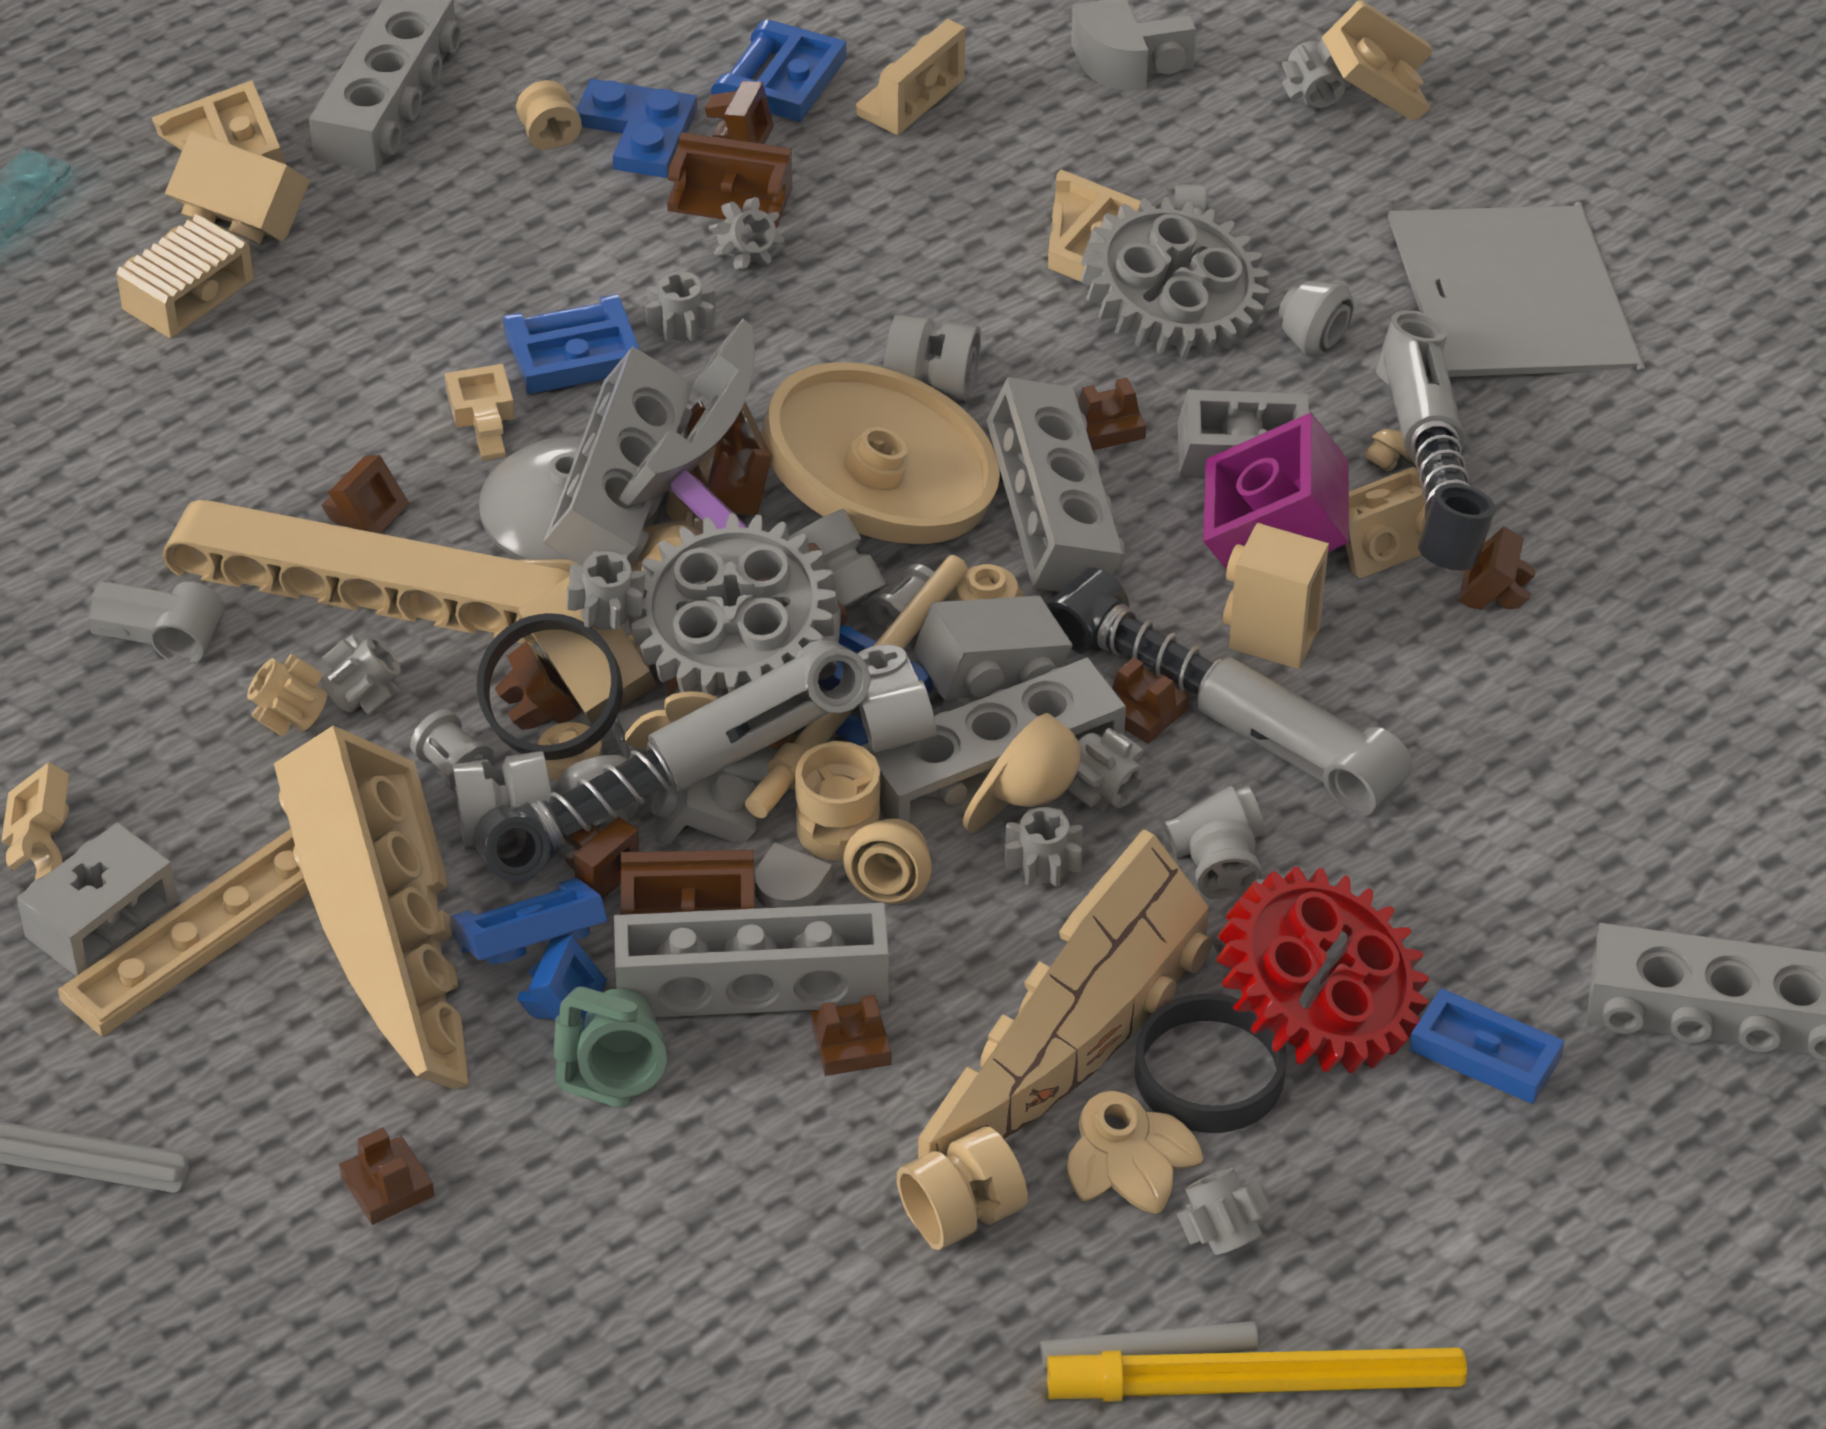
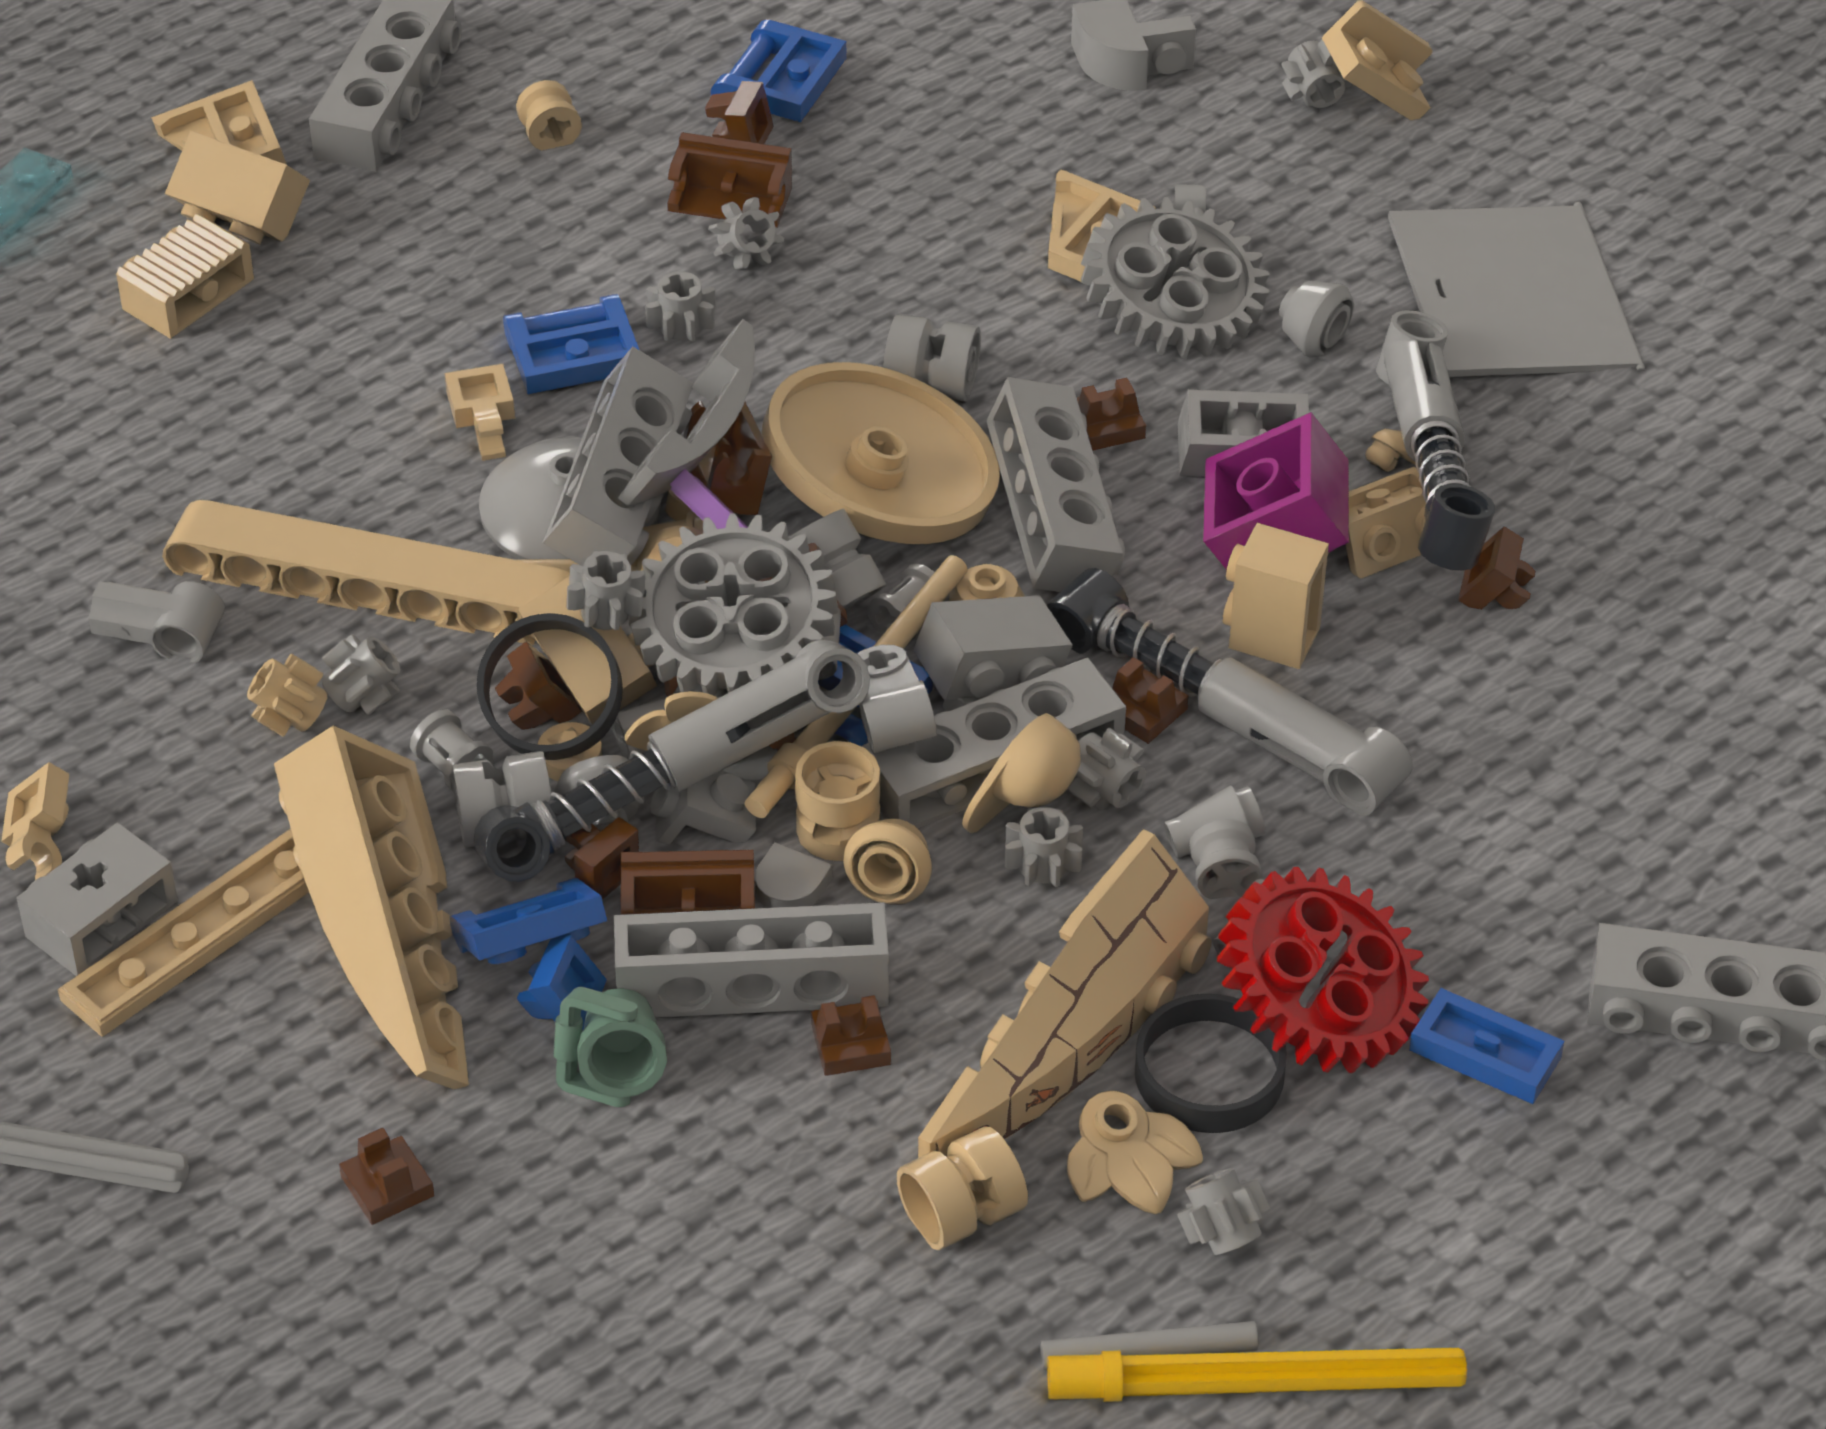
reddish brown tile [321,455,410,534] -> none
blue plate [576,78,697,178] -> none
tan bracket [856,19,965,135] -> none

